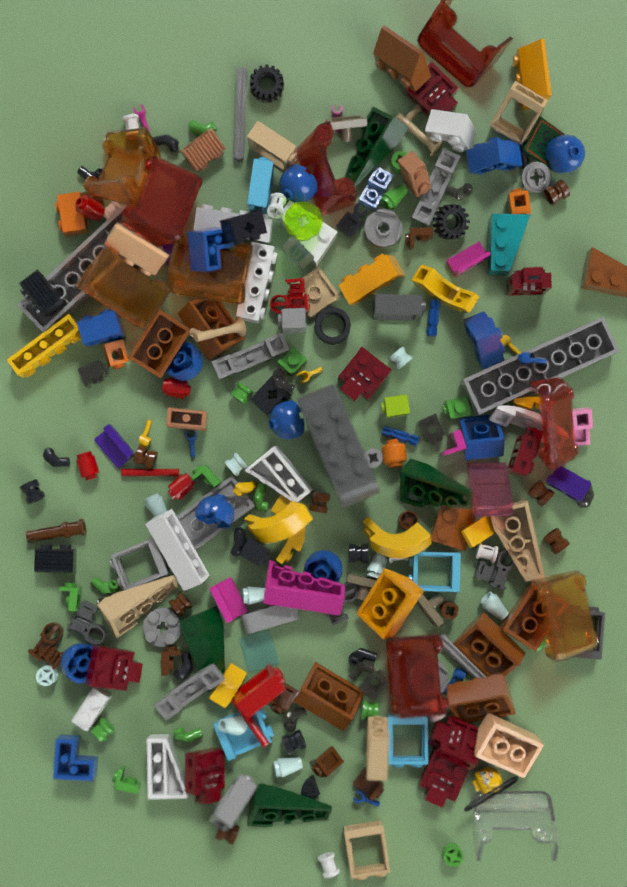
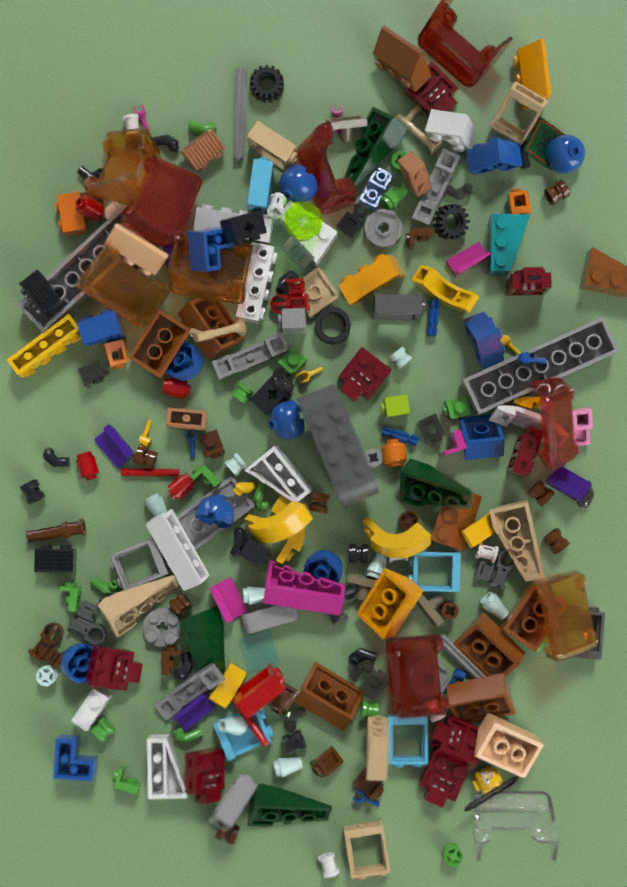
black tile [301,775,320,798] -> none
clear pink piece [467,462,513,517] -> none
light grey gear [521,162,551,193] -> none
none -> dark purple panel [172,691,216,731]
none -> reddish brown bracket [199,429,225,460]
none -> black arm [276,271,299,294]

